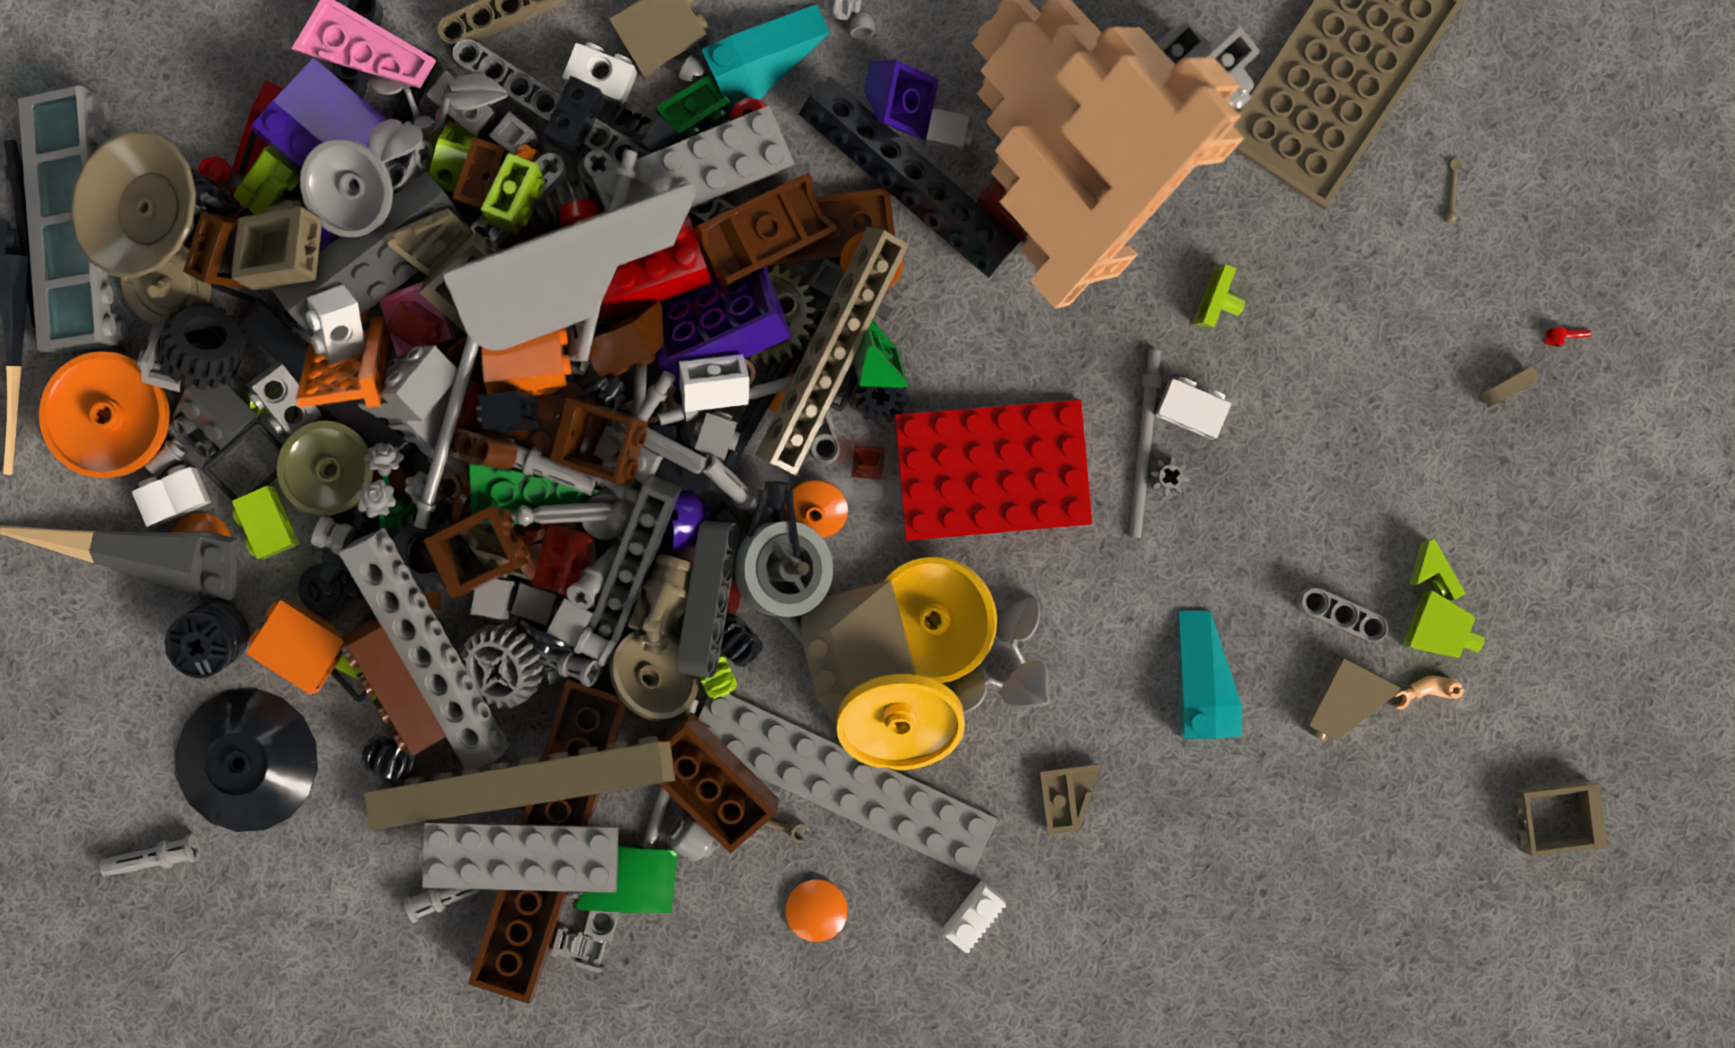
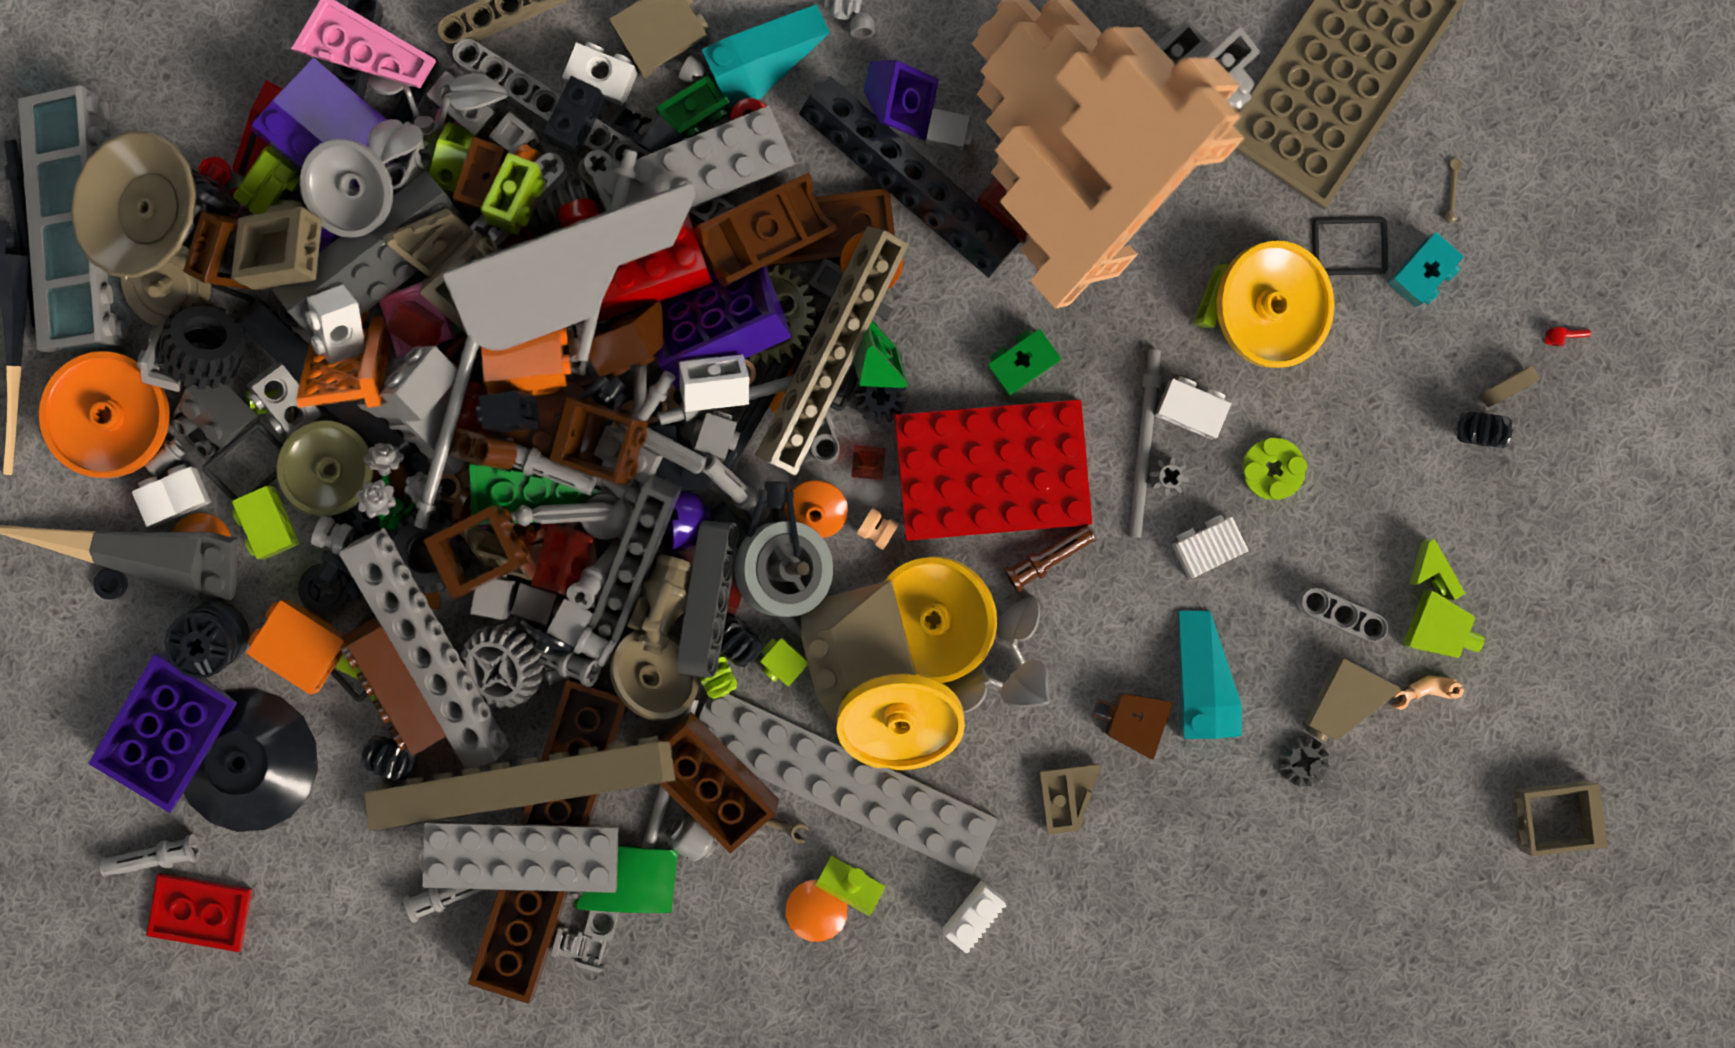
none -> dark purple slope [88,653,237,813]
none -> black tile [93,568,128,600]
none -> red tile [146,873,252,952]
none -> lime brick [760,637,808,687]
none -> lime tile [815,856,886,916]
none -> light nougat wheel [857,508,899,550]
none -> green brick [987,328,1062,397]
none -> reddish brown pin [1004,524,1096,592]
none -> reddish brown torso [1092,692,1173,760]
none -> white brick [1172,514,1249,579]
none -> yellow dish [1216,241,1334,368]
none -> lime plate [1242,437,1307,500]
none -> dark grey gear [1278,736,1329,786]
none -> black piece [1312,217,1388,275]
none -> teal brick [1387,232,1464,307]
none -> black gear [1456,411,1513,448]

